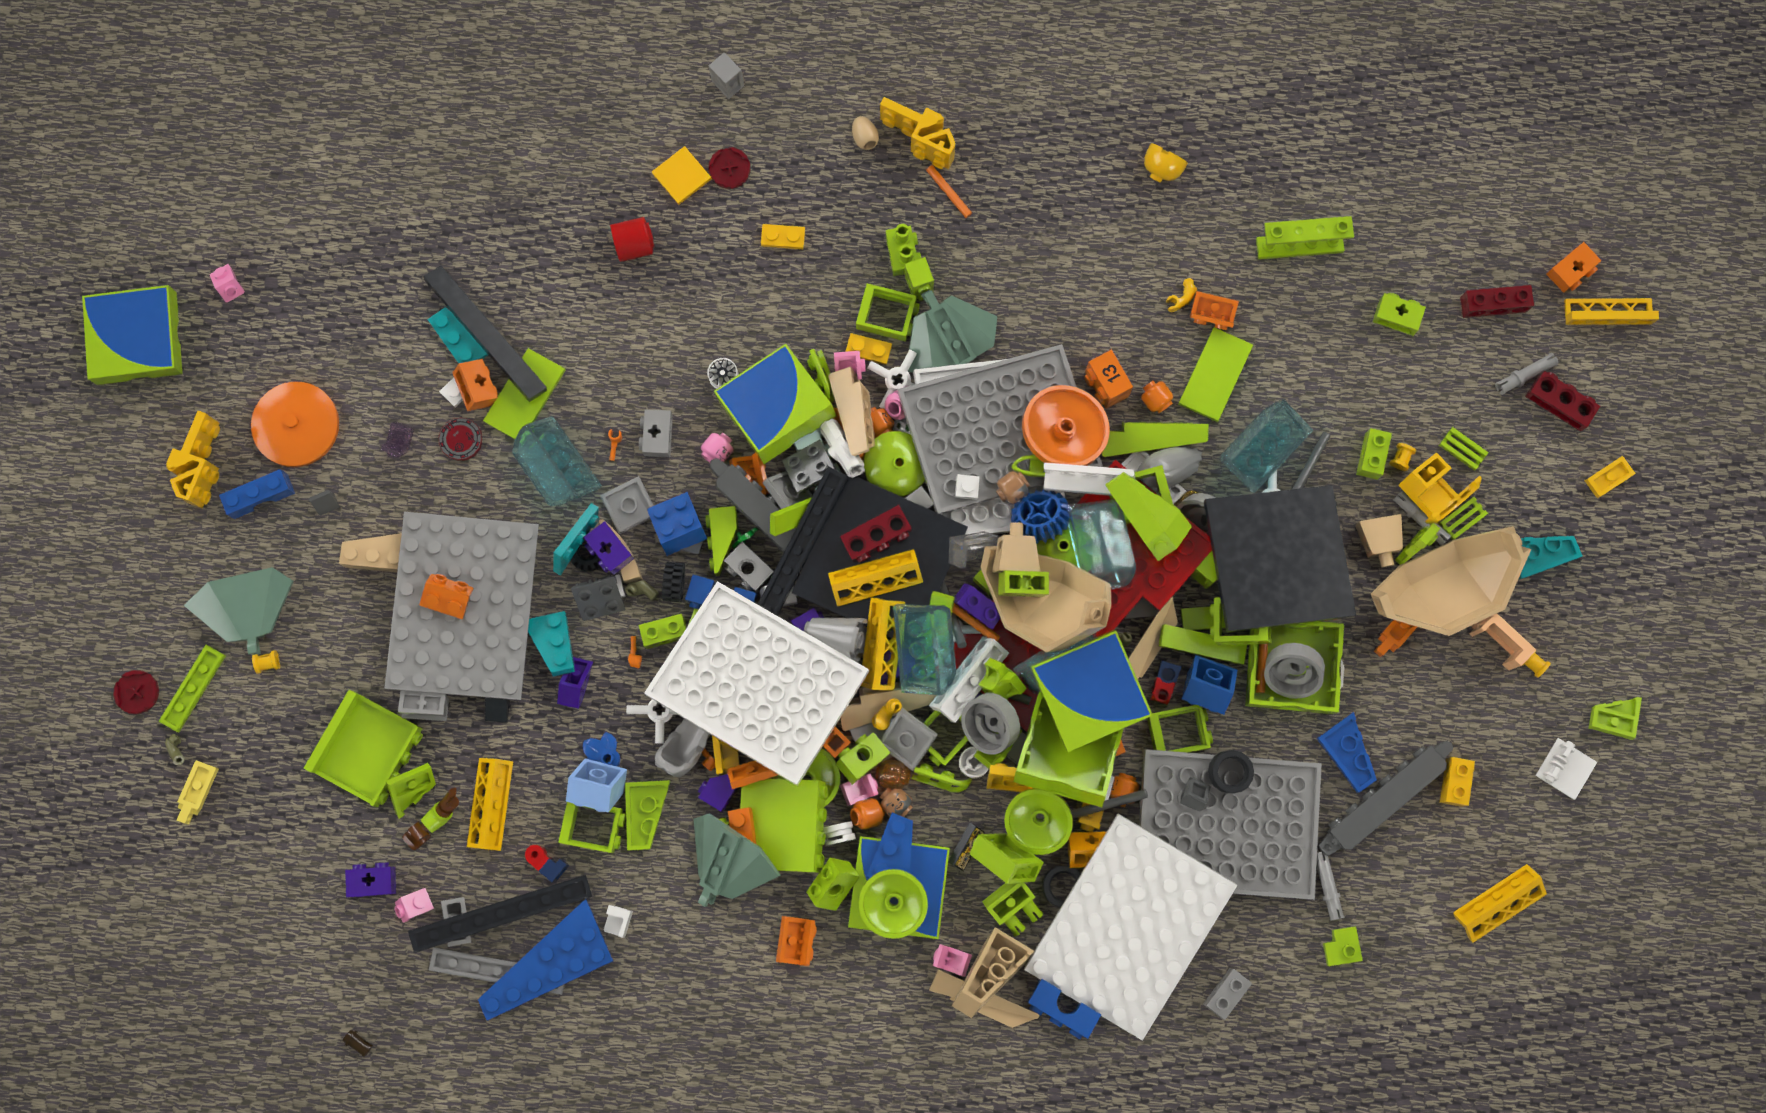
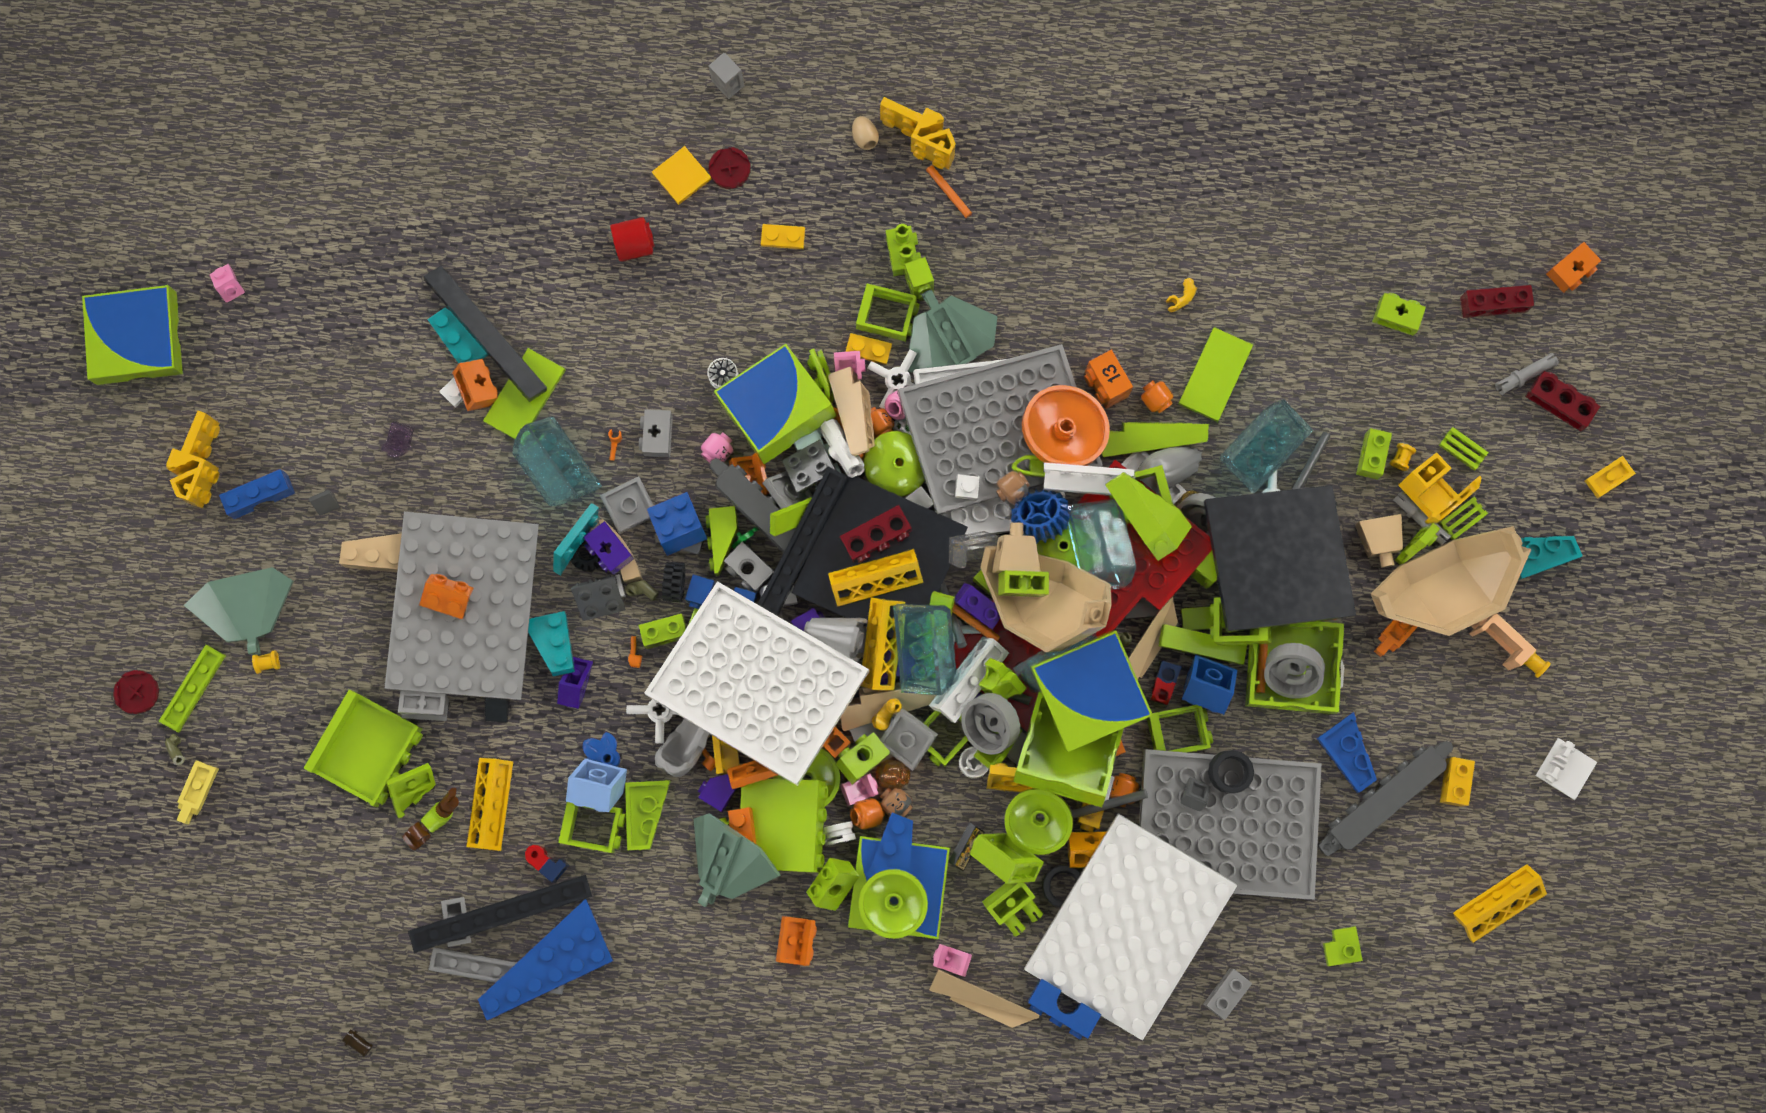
orange dish [251,382,339,467] -> none
dark purple brick [345,862,396,897] -> none
bright pink bracket [395,888,434,923] -> none
tile [438,418,483,461] -> none
white panel [604,905,633,938] -> none
lime piece [912,764,972,793] -> none
tan wedge [952,927,1034,1018] -> none
yellow cylinder [1144,143,1188,183] -> none
orange bracket [1190,291,1239,330] -> none
lime fence [1256,216,1354,259] -> none
light grey pin [1316,852,1345,921] -> none
yellow fence [1564,298,1659,325] -> none
lime wing [1589,697,1642,740] -> none

